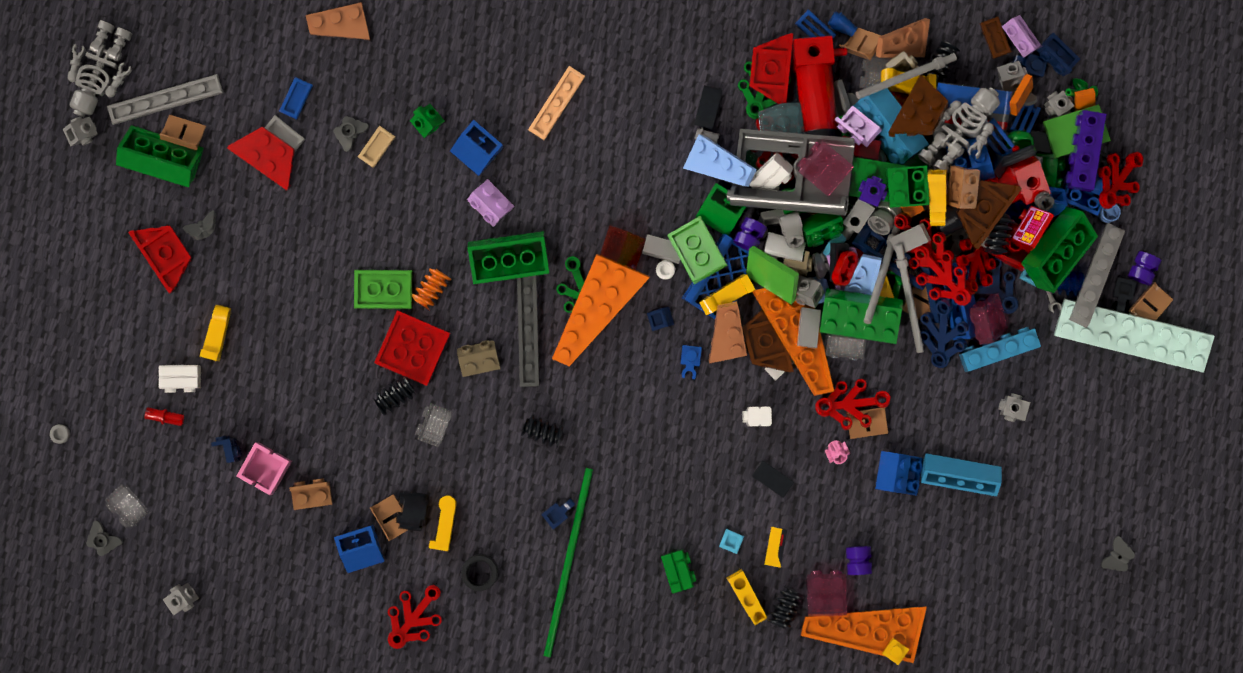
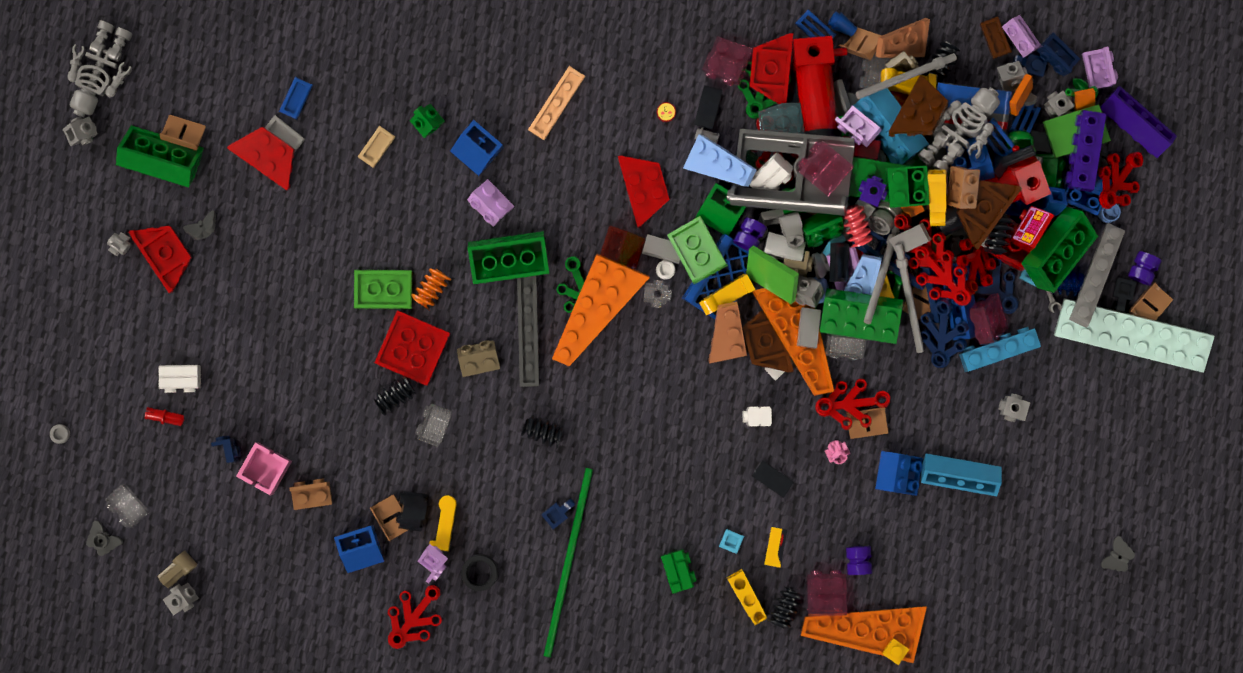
light grey tile [107,74,223,125] -> none
yellow leg [200,305,231,361] -> none
nougat wing [306,3,370,40] -> none
dark grey animal [333,116,369,152] -> none
dark blue slope [647,307,674,331] -> none
blue plate [680,345,702,379] -> none
red beam [832,251,858,286] -> none
dark grey bush [1034,191,1055,211] -> none
none -> light grey gear [107,232,131,256]
none -> dark tan piece [157,550,198,588]
none -> lavender bracket [418,544,448,584]
none -> red wing [618,156,670,228]
none -> clear brick [643,280,672,308]
none -> light yellow tile [657,102,676,122]
none -> clear pink plate [702,36,753,86]
none -> coral piece [842,204,873,247]
none -> lavender bracket [1082,46,1118,89]
none -> dark purple brick [1100,86,1177,158]

